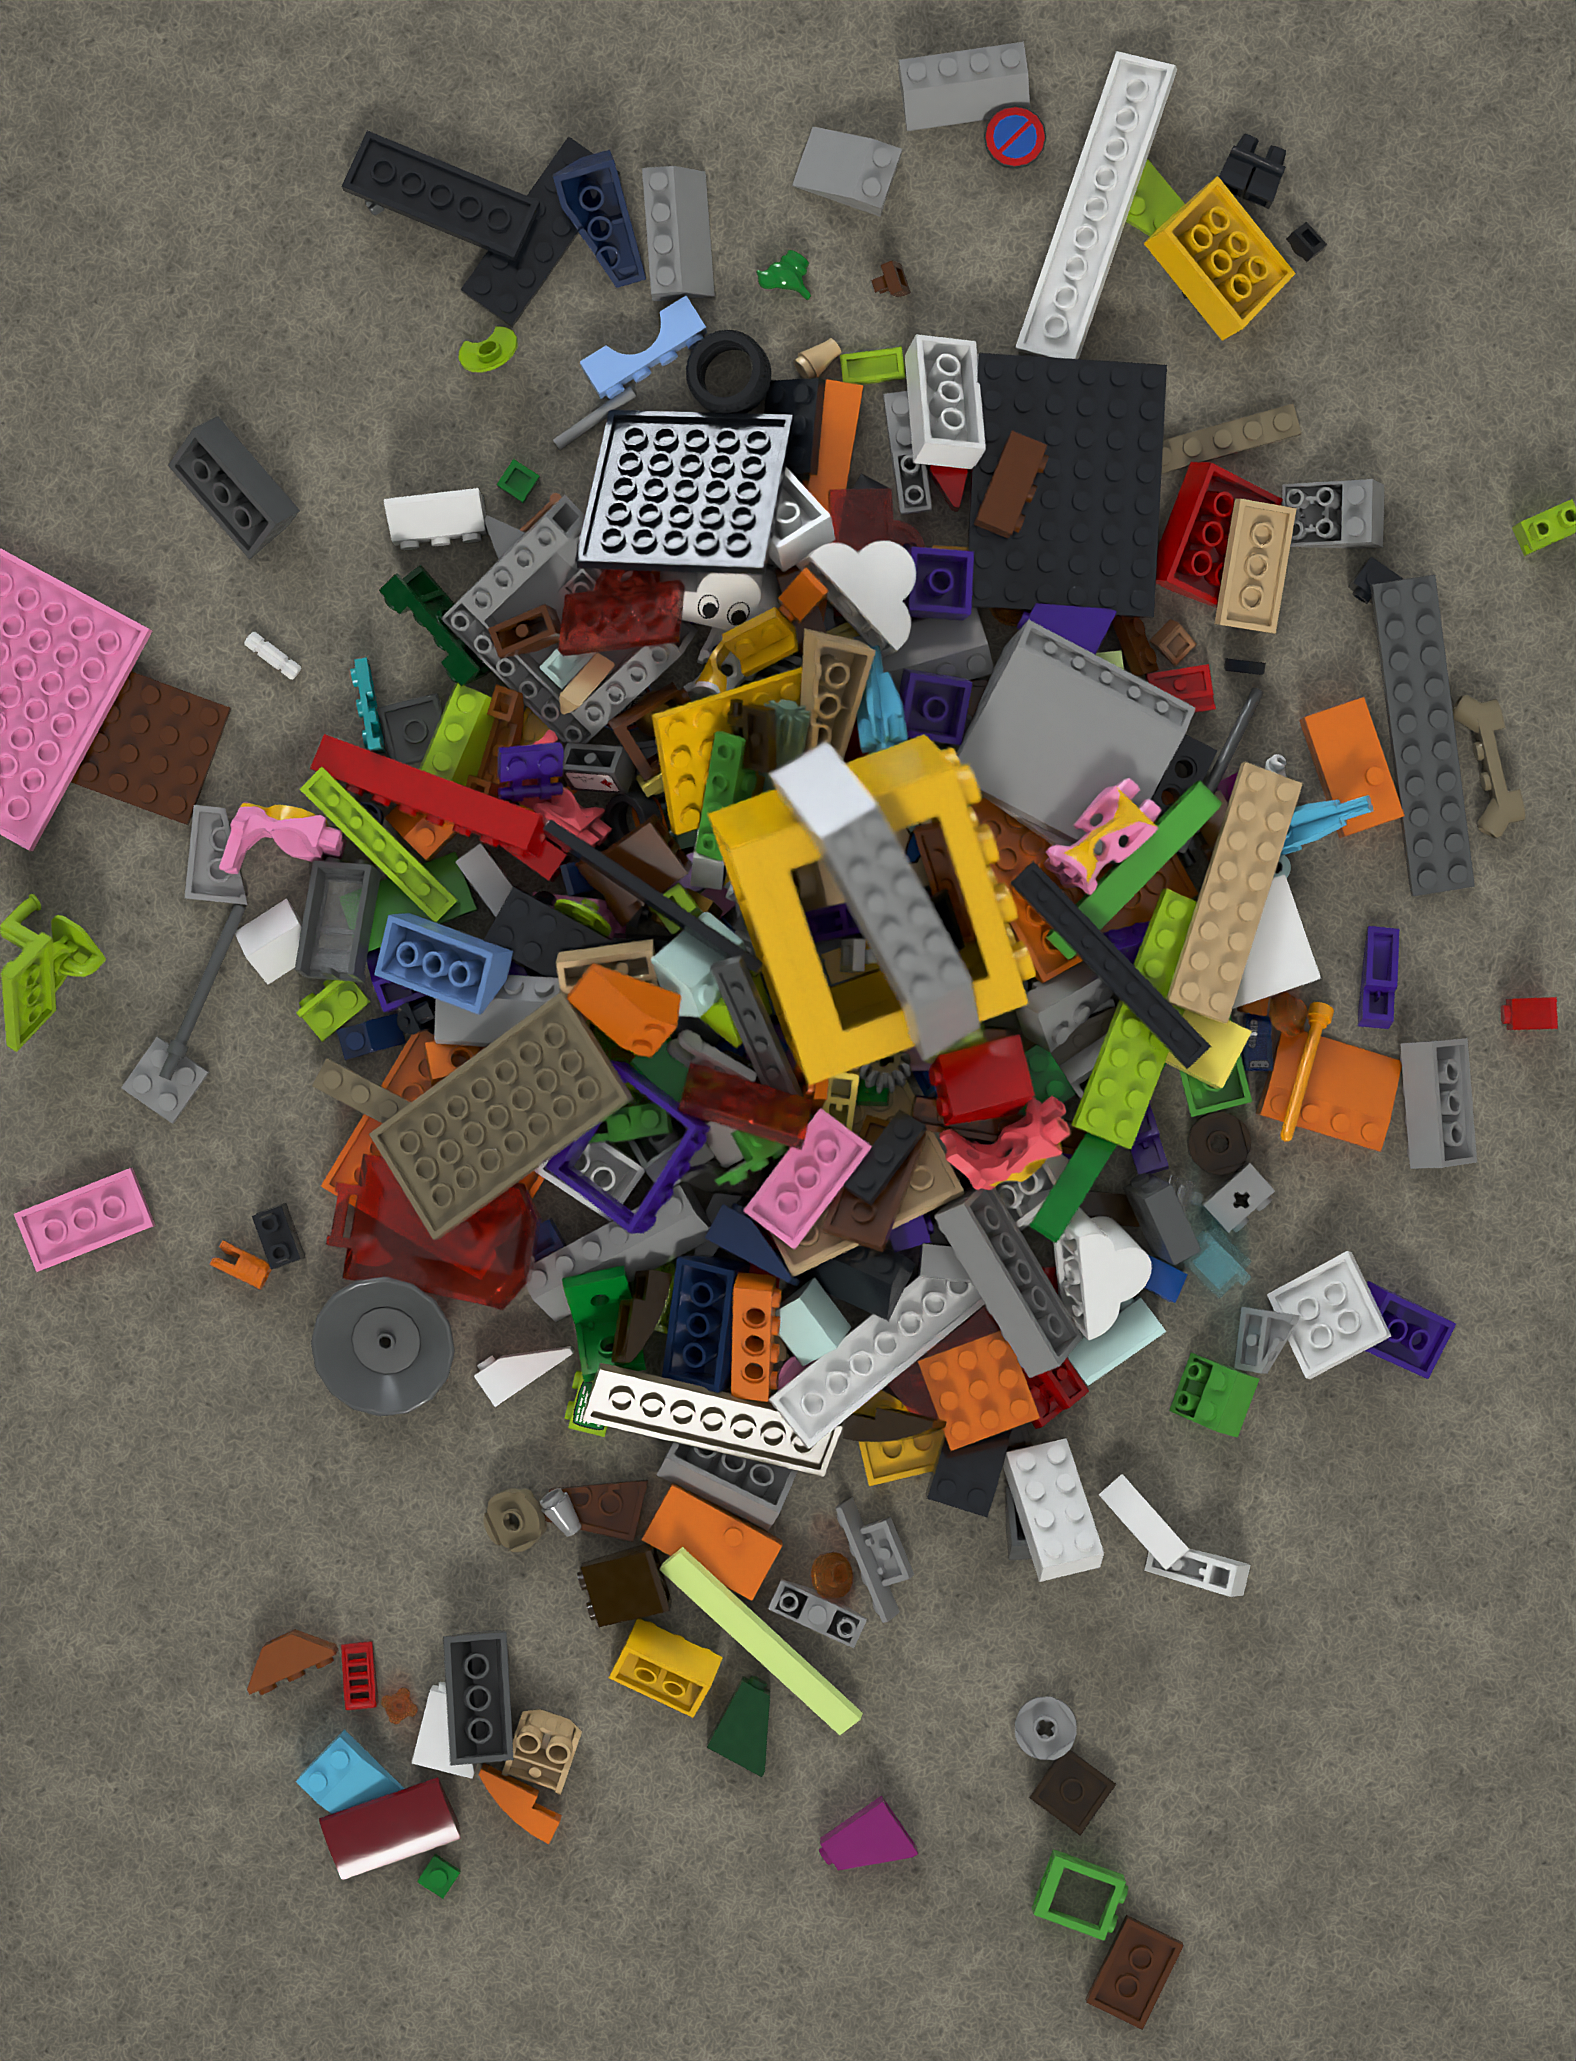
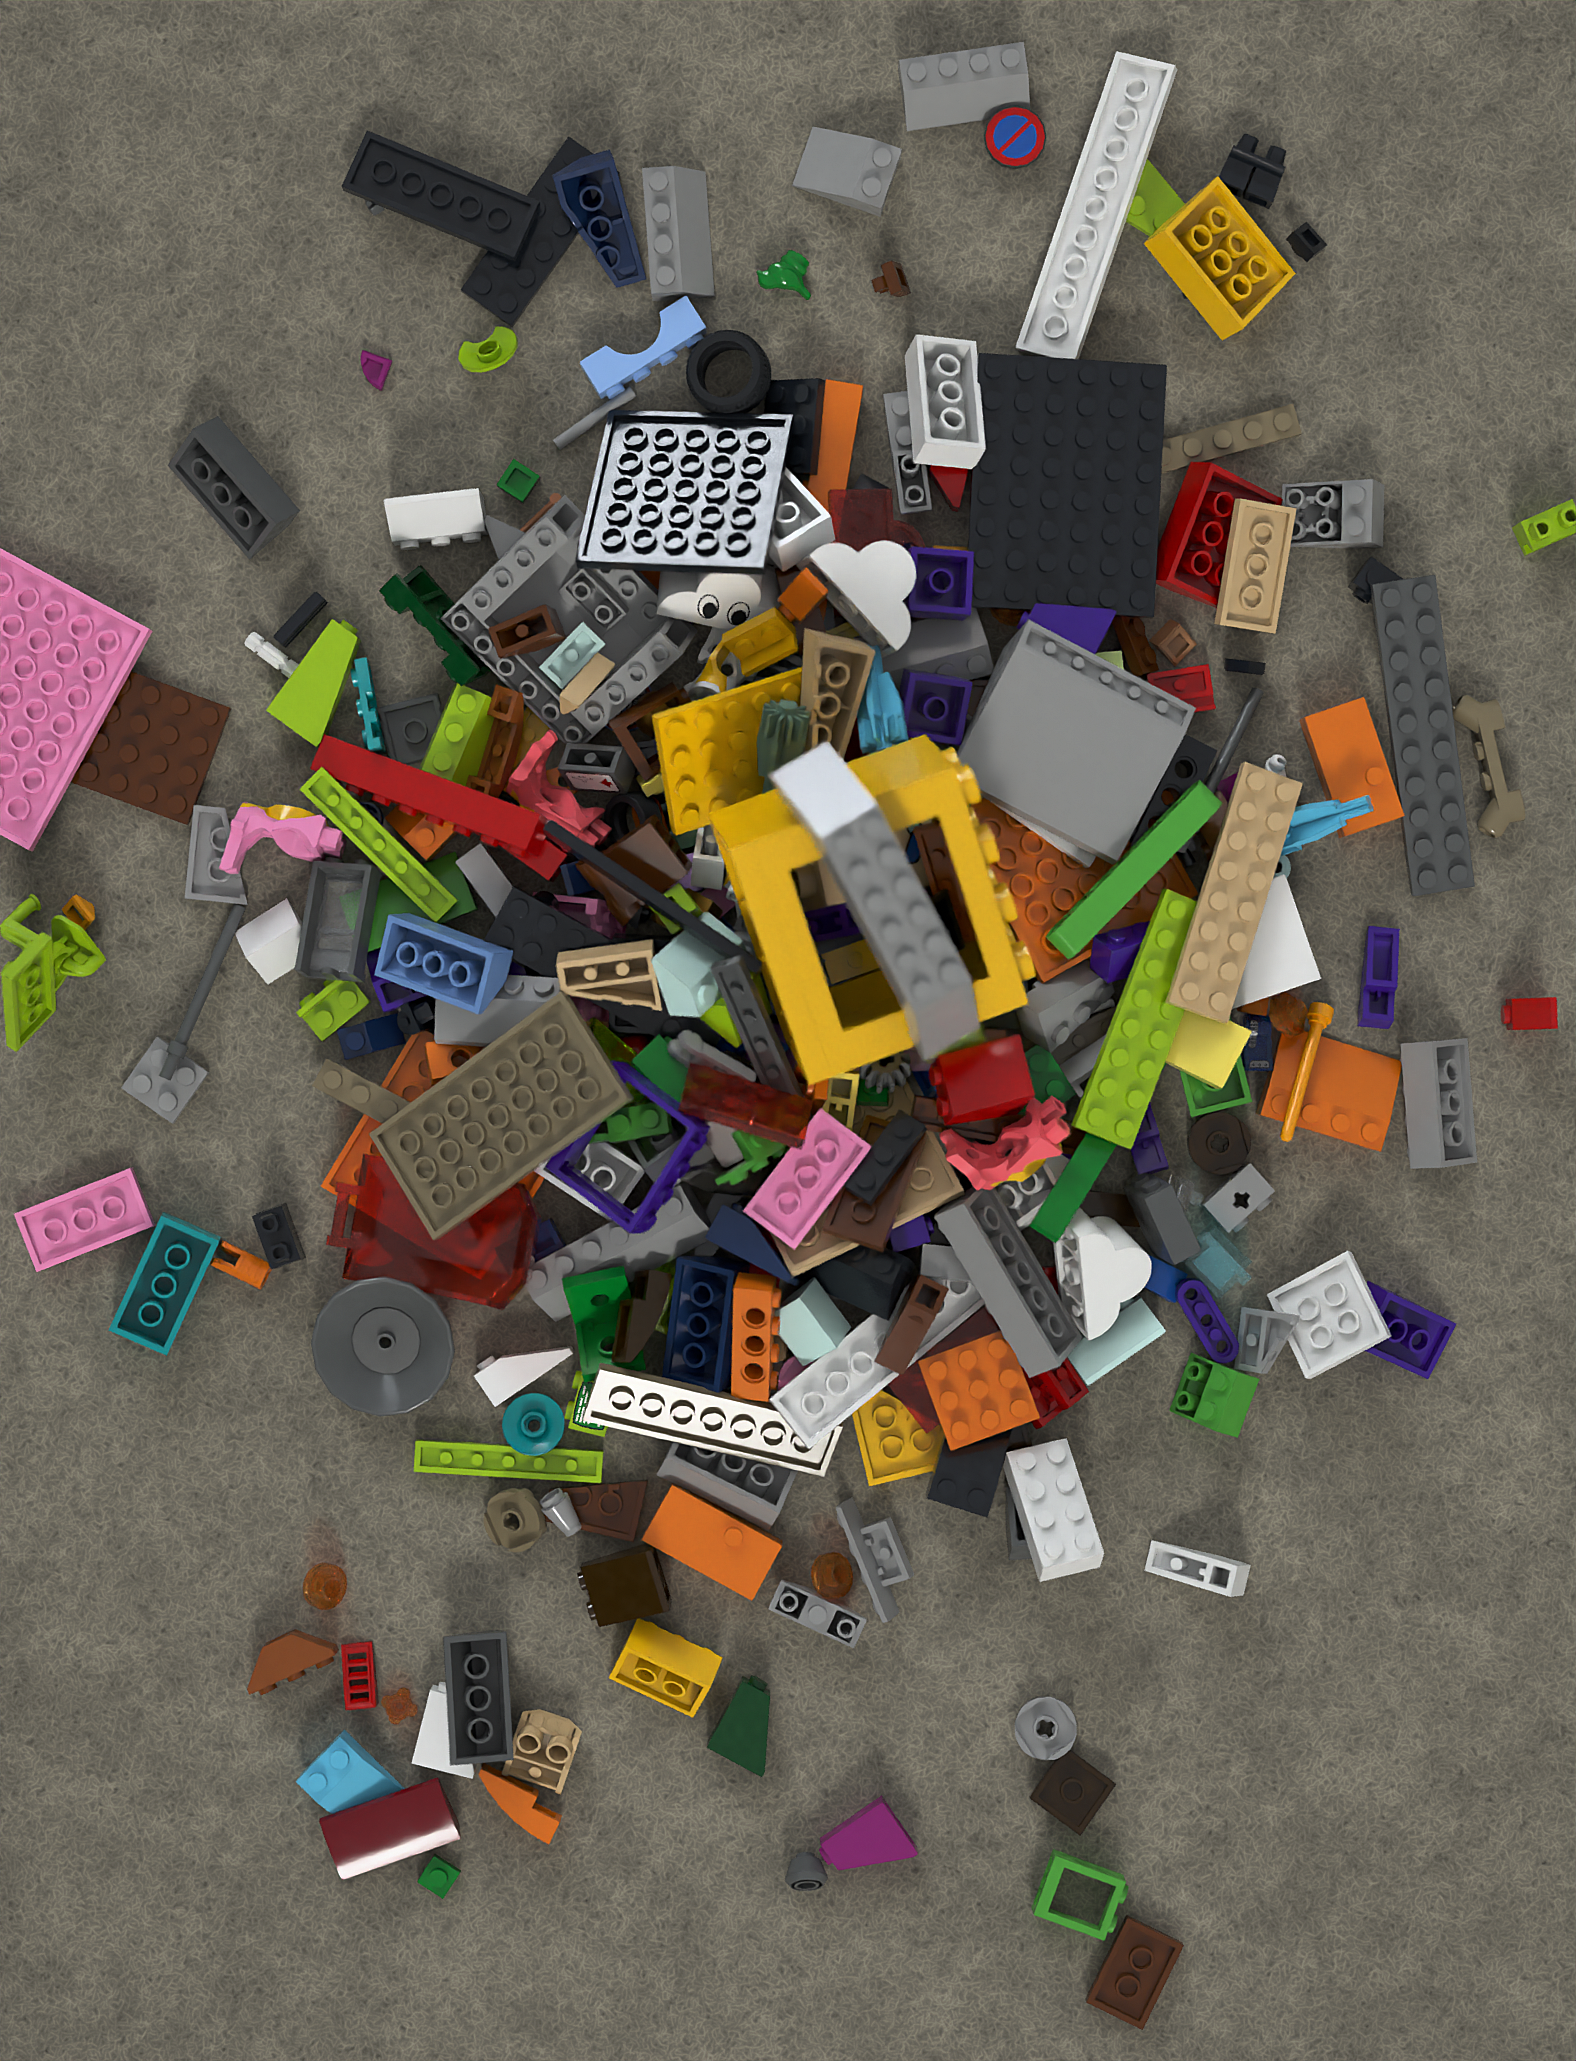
dark purple plate [498,742,564,803] -> none
lime dish [554,898,612,936] -> none
clear red plate [558,569,685,656] -> none
orange slope [567,963,682,1058] -> none
yellowish green tile [659,1547,863,1735] -> none
bright green bracket [696,731,757,861] -> none
dark brown plate [727,699,777,774] -> none
tan cone [793,338,841,379] -> none
lime tile [839,347,906,385] -> none
white tile [840,939,877,973] -> none
dark brown slope [842,1407,947,1442] -> none
reddish brown brick [974,431,1049,539] -> none
black tile [1010,861,1211,1069] -> none
bright pink hips [1043,778,1161,895] -> none
white slope [1099,1474,1190,1570] -> none
none -> light orange slope [62,894,95,930]
none -> teal brick [109,1212,221,1356]
none -> lime slope [266,619,361,748]
none -> black tile [274,591,328,648]
none -> clear orange plate [302,1562,347,1610]
none -> magenta tile [360,350,392,391]
none -> lime plate [414,1439,604,1483]
none -> teal dish [502,1393,565,1456]
none -> dark grey cone [785,1852,828,1891]
none -> reddish brown slope [874,1275,949,1376]
none -> dark purple plate [1175,1278,1239,1363]

